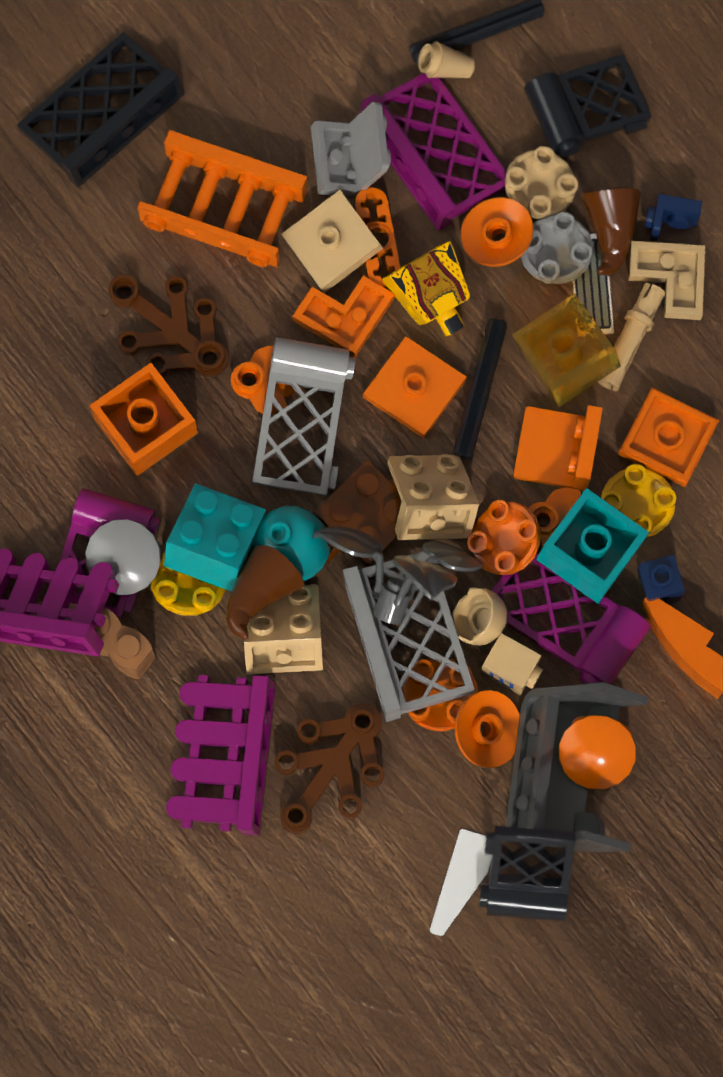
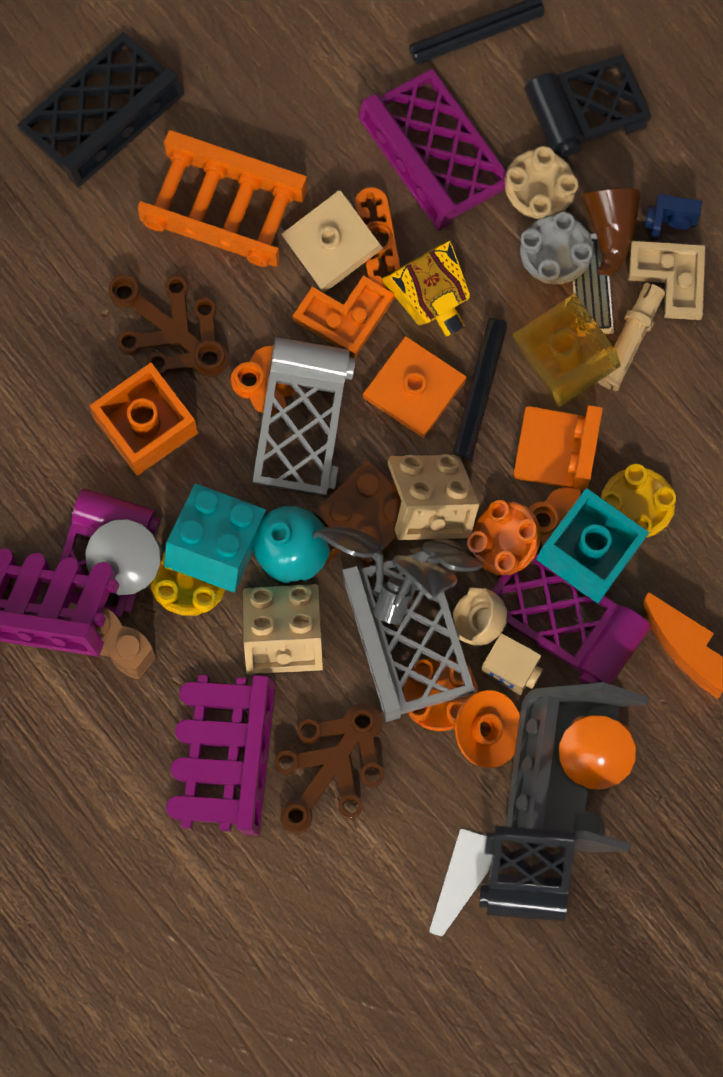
reddish brown hat [226,545,304,640] -> none
light grey bracket [311,102,391,197] -> none
tan cone [418,42,475,78] -> none
orange dish [461,197,534,267] -> none
orange plate [618,387,719,488] -> none
dark blue bracket [637,554,685,604] -> none

